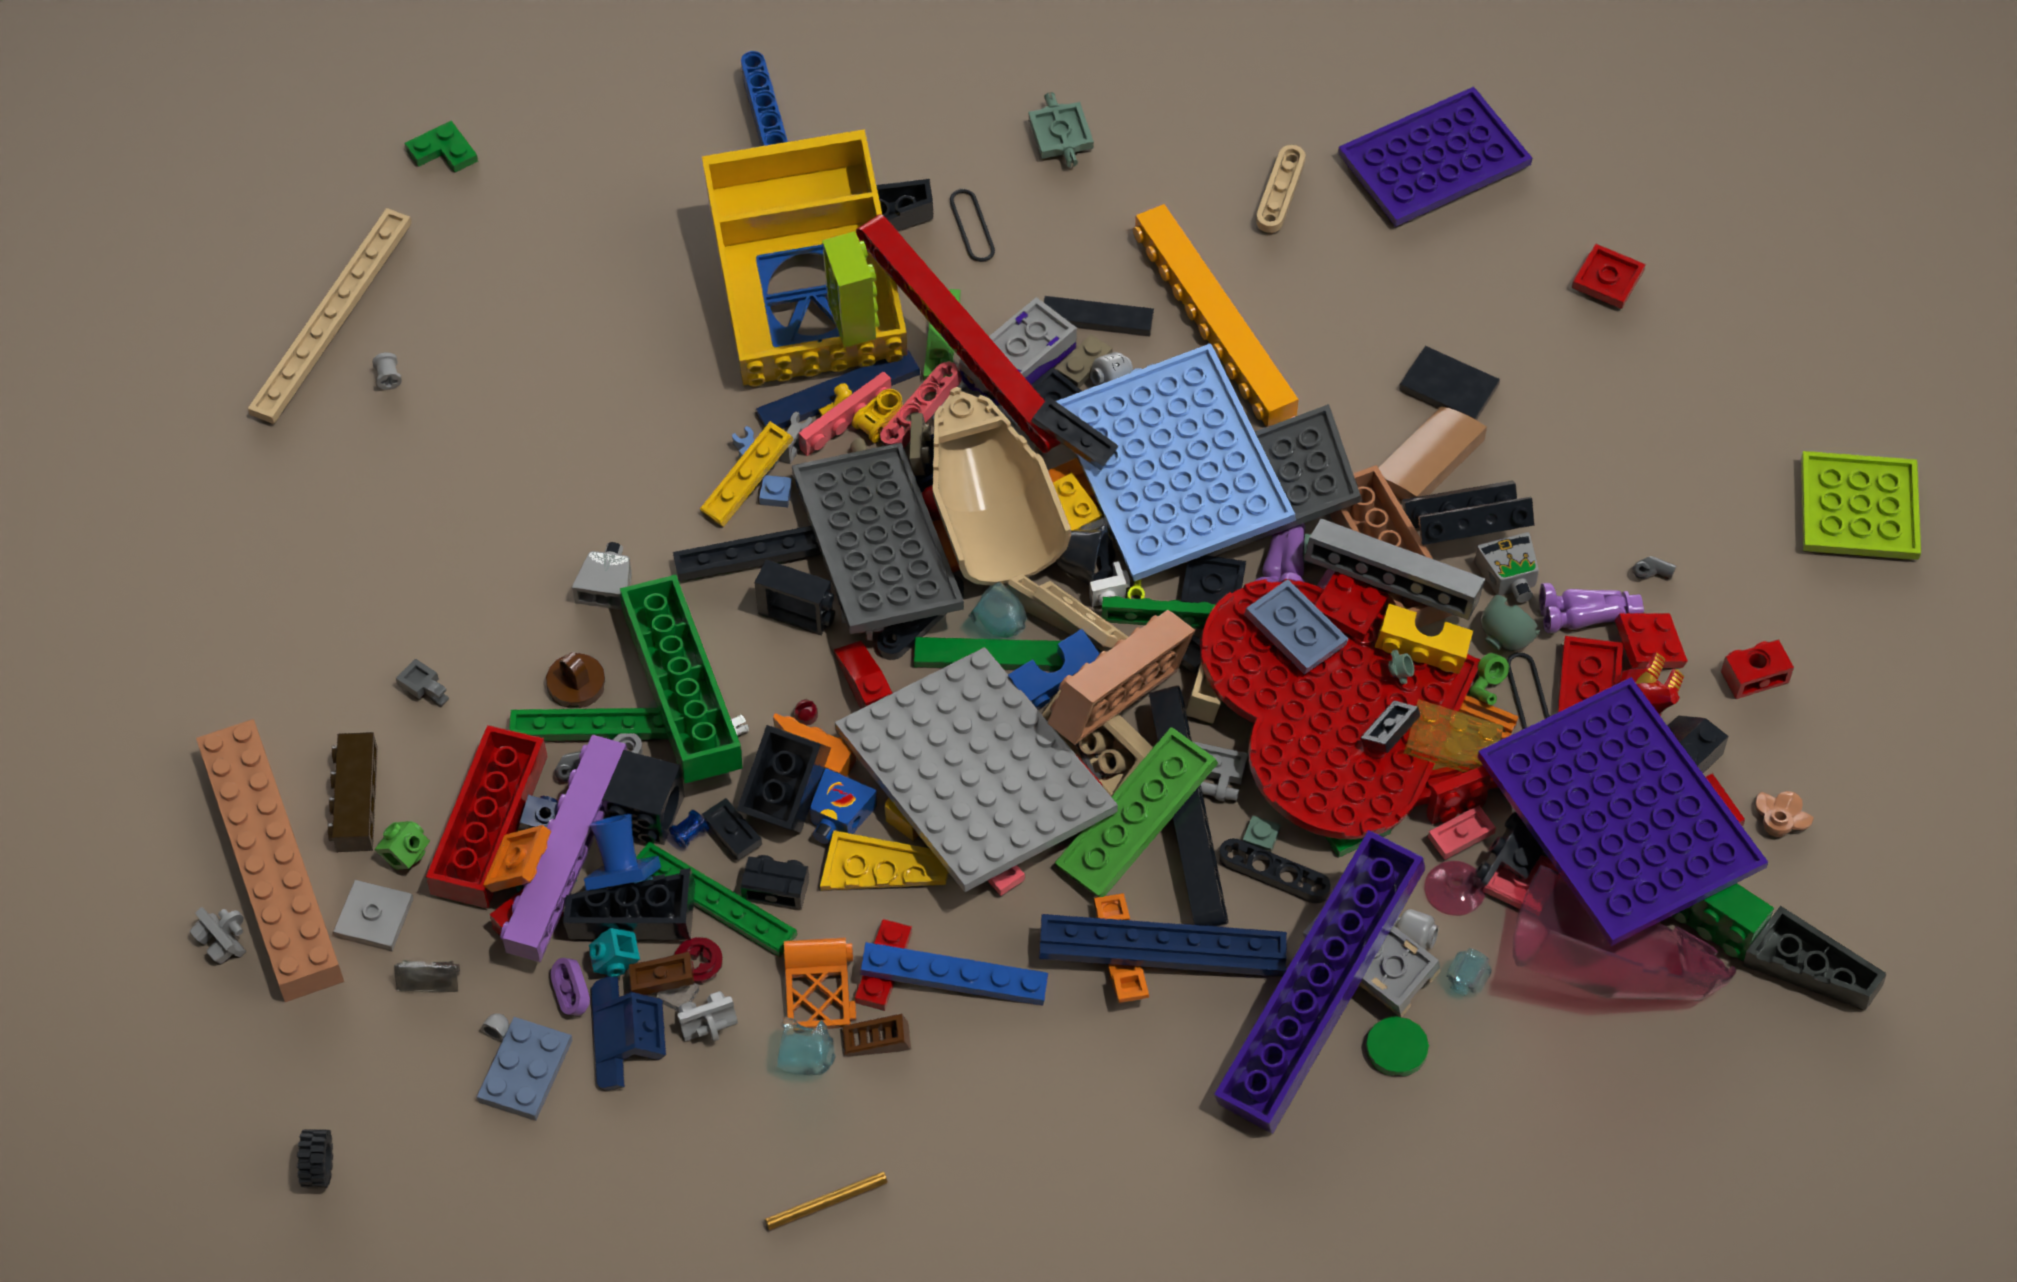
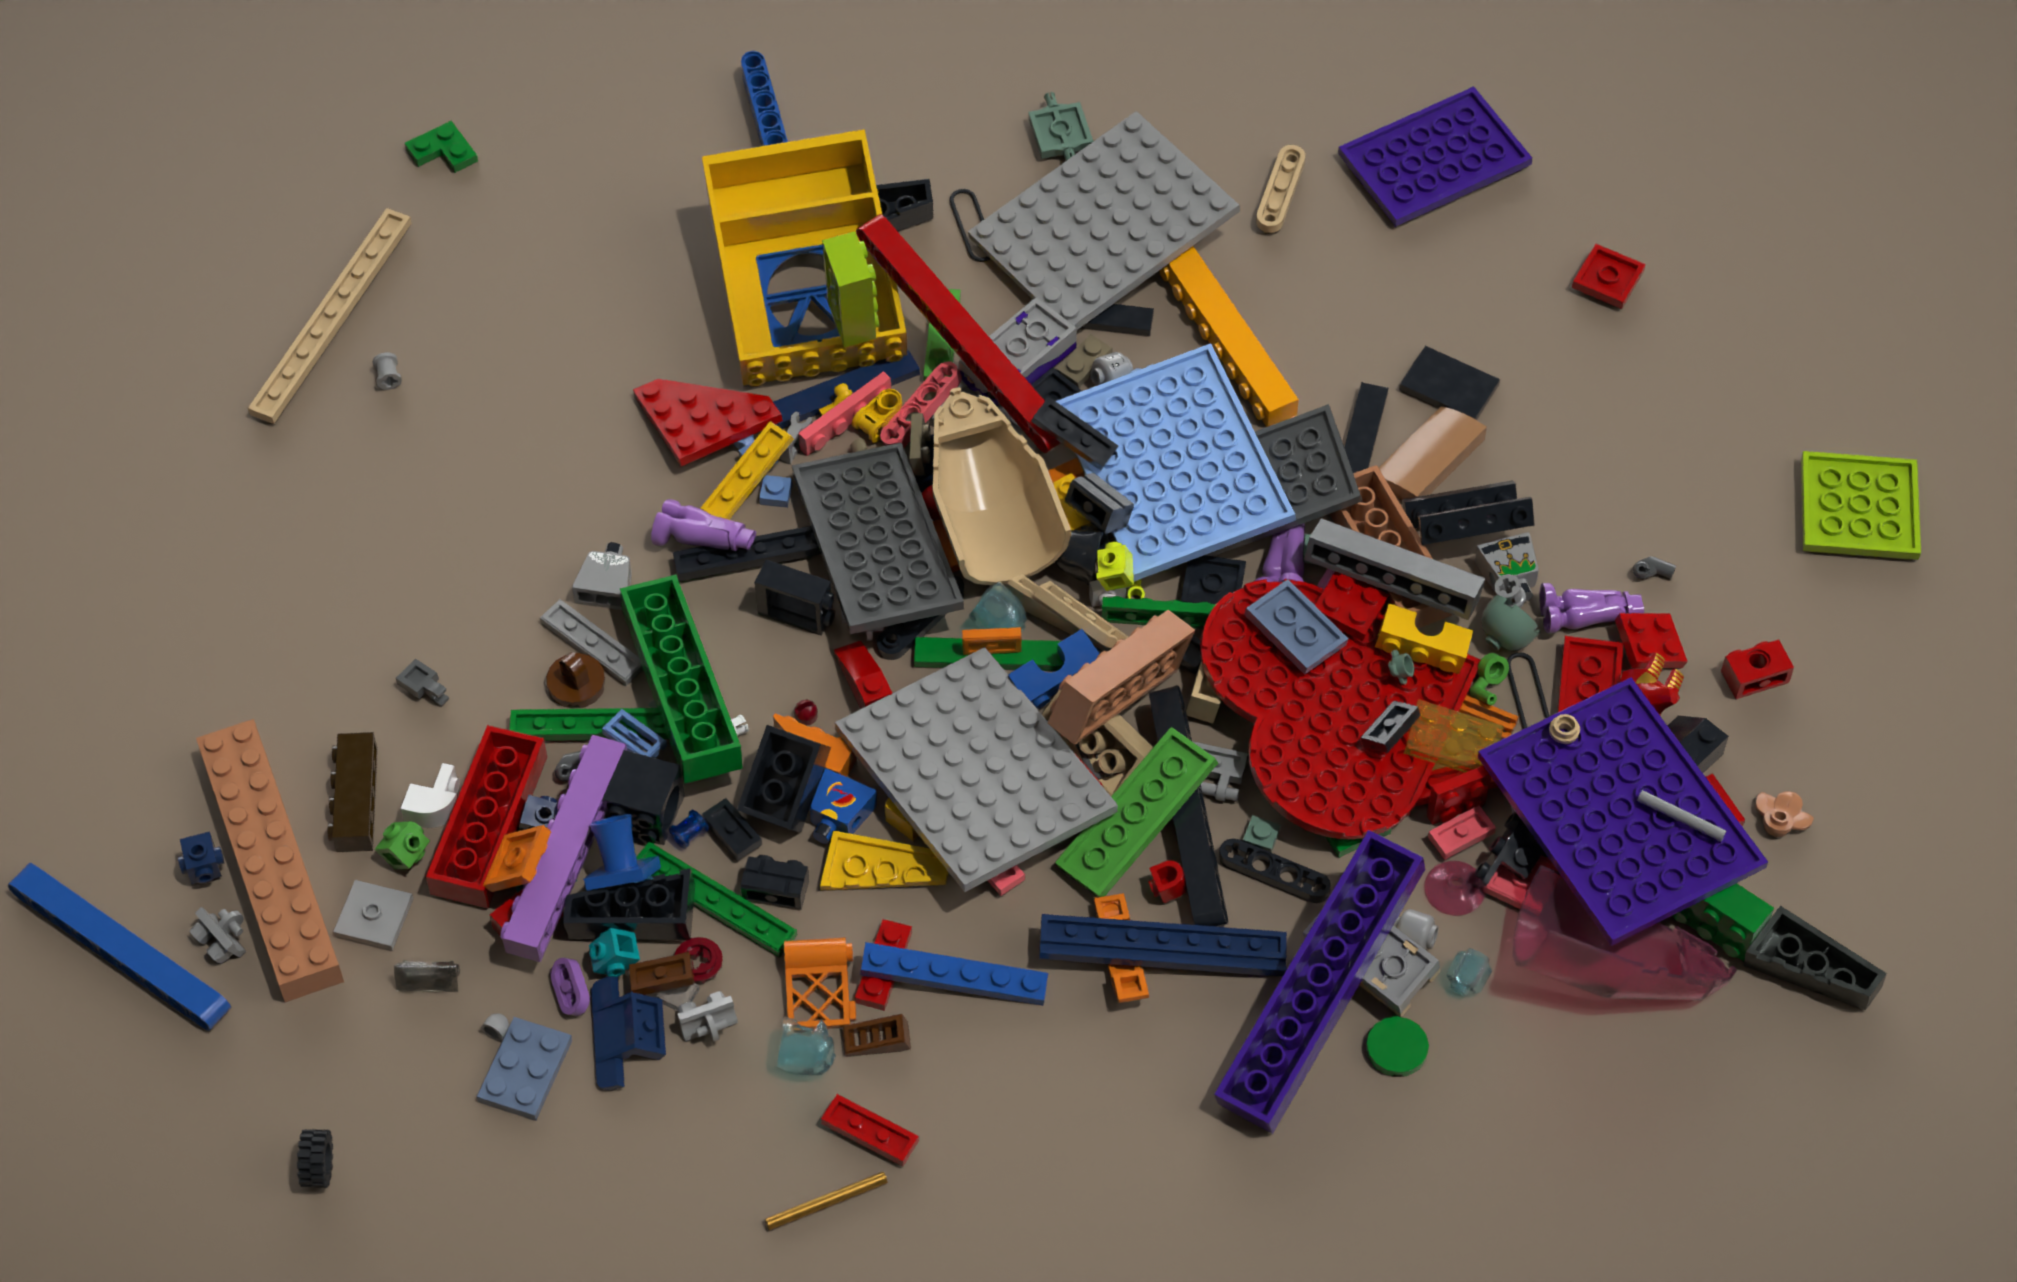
none -> blue beam [7,863,231,1031]
none -> dark blue brick [178,831,225,884]
none -> white brick [401,763,460,828]
none -> light grey tile [540,599,643,686]
none -> medium blue tile [602,709,667,758]
none -> red plate [633,379,783,466]
none -> medium lavender piece [651,499,756,551]
none -> red plate [821,1094,919,1166]
none -> orange tile [962,627,1022,655]
none -> light grey plate [968,111,1240,330]
none -> black brick [1065,473,1134,534]
none -> neon yellow brick [1096,542,1134,591]
none -> red plate [1148,861,1187,903]
none -> black tile [1344,382,1389,473]
none -> light grey bush [1494,574,1527,608]
none -> tan plate [1549,714,1580,744]
none -> light grey bar [1637,790,1727,842]

